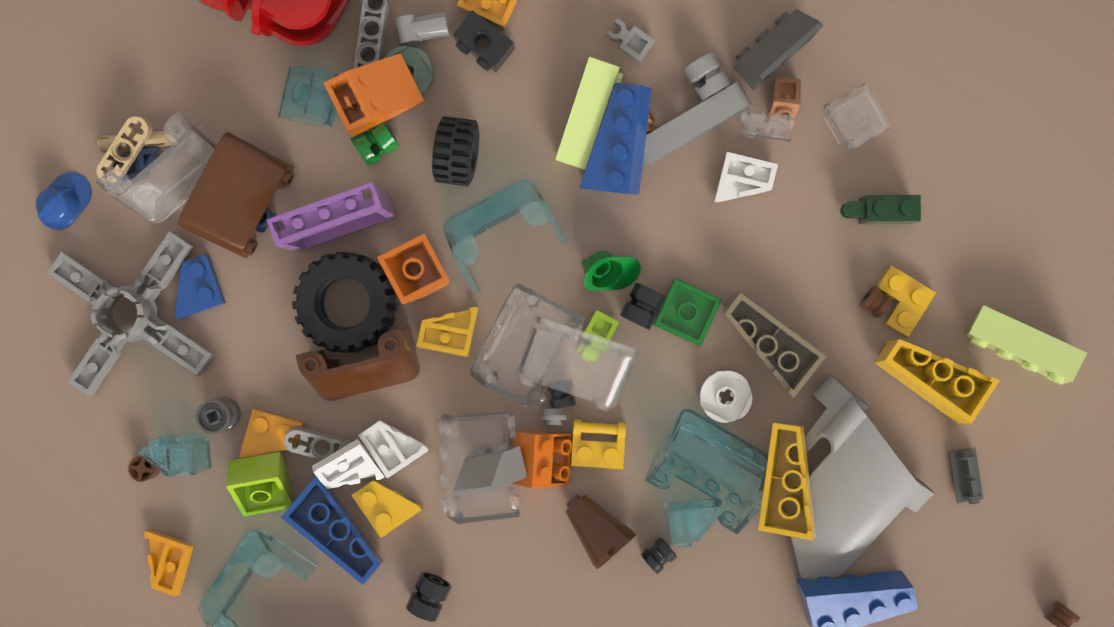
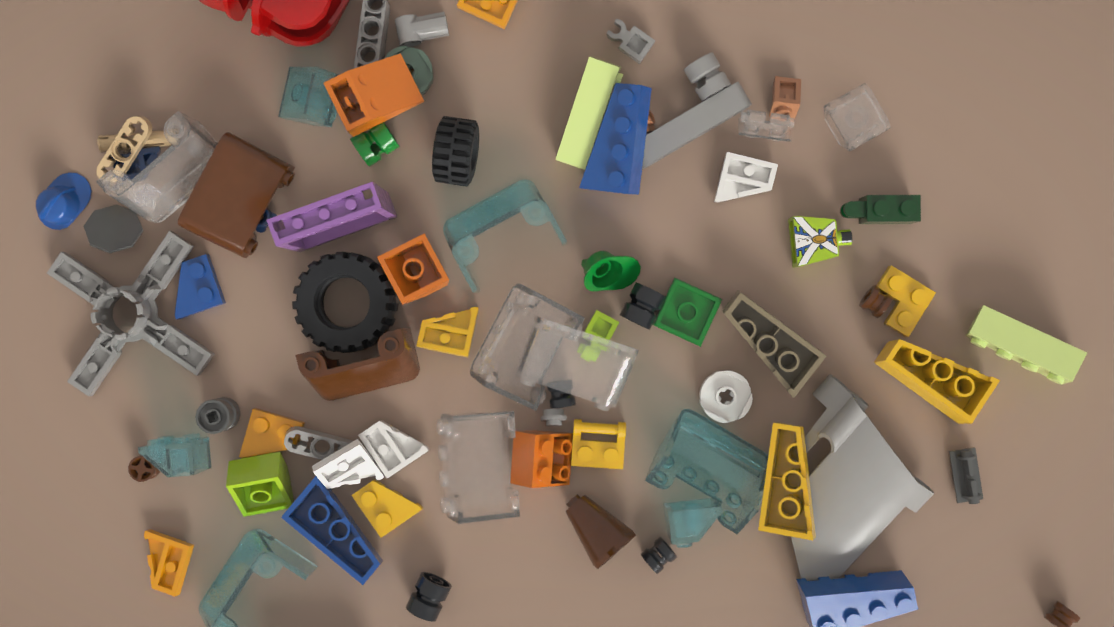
black brick [453,10,515,72] -> none
light grey slope [453,443,528,497] -> none
dark grey slope [733,9,824,91] -> none
none -> dark grey piece [83,205,143,253]
none -> torso [788,216,852,268]

